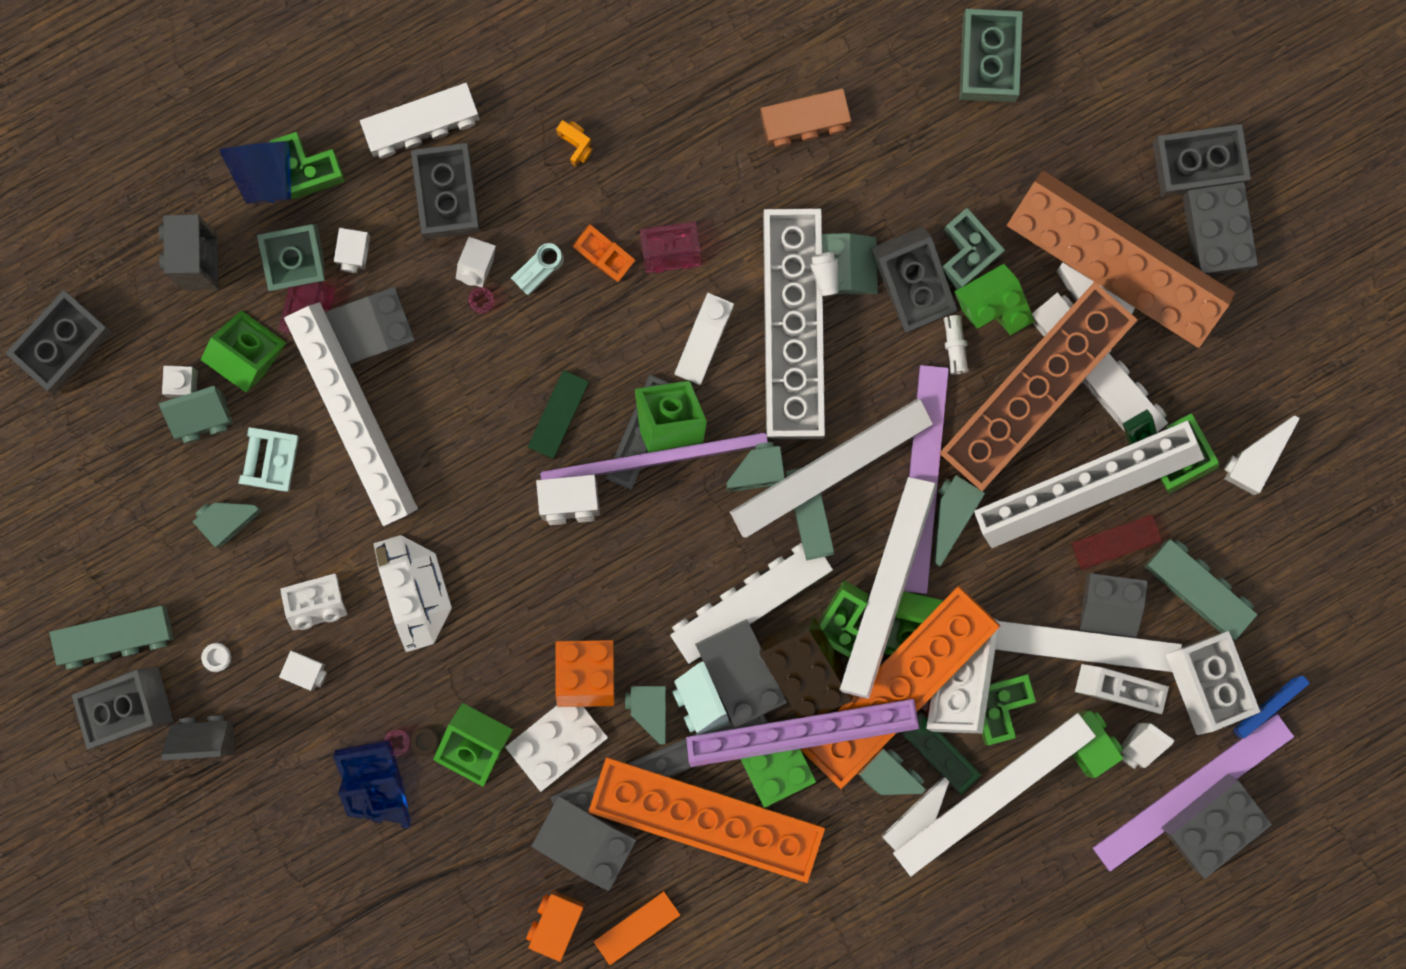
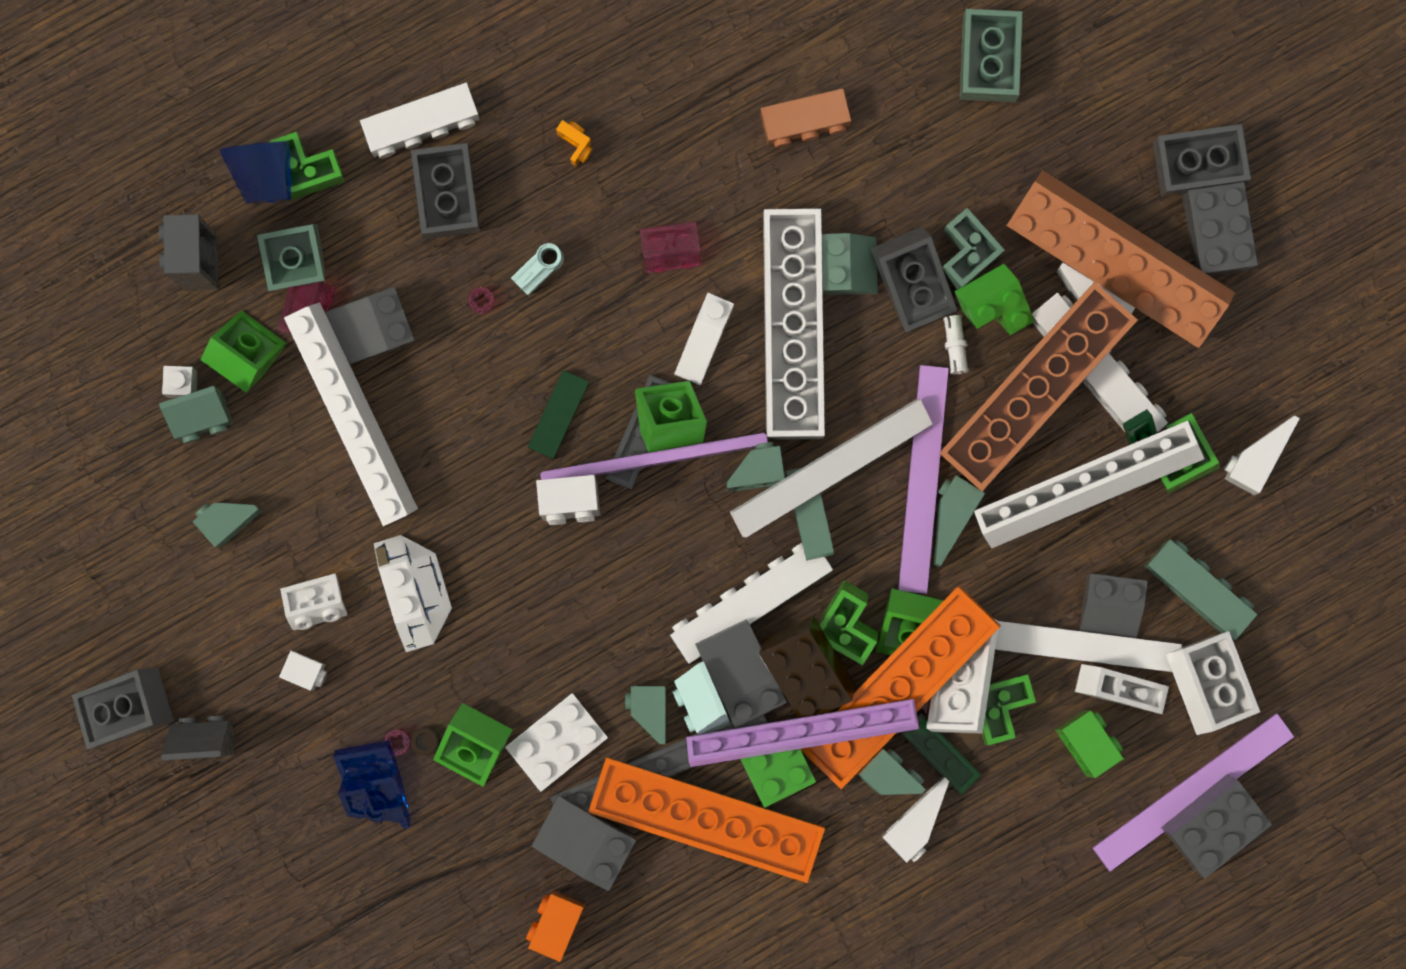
dark grey brick [6,290,112,395] -> none
sand green brick [49,606,174,670] -> none
white tile [201,643,232,672] -> none
light aqua plate [238,428,299,492] -> none
white brick [334,228,370,273] -> none
white brick [456,237,496,288] -> none
orange brick [556,640,615,707] -> none
orange slope [571,224,635,282] -> none
orange tile [593,891,681,965] -> none
white cone [810,252,838,296] -> none
white tile [840,477,937,699] -> none
white tile [893,712,1096,877] -> none
clear red tile [1071,515,1162,570] -> none
white slope [1120,723,1175,769] -> none
blue tile [1233,675,1310,739] -> none

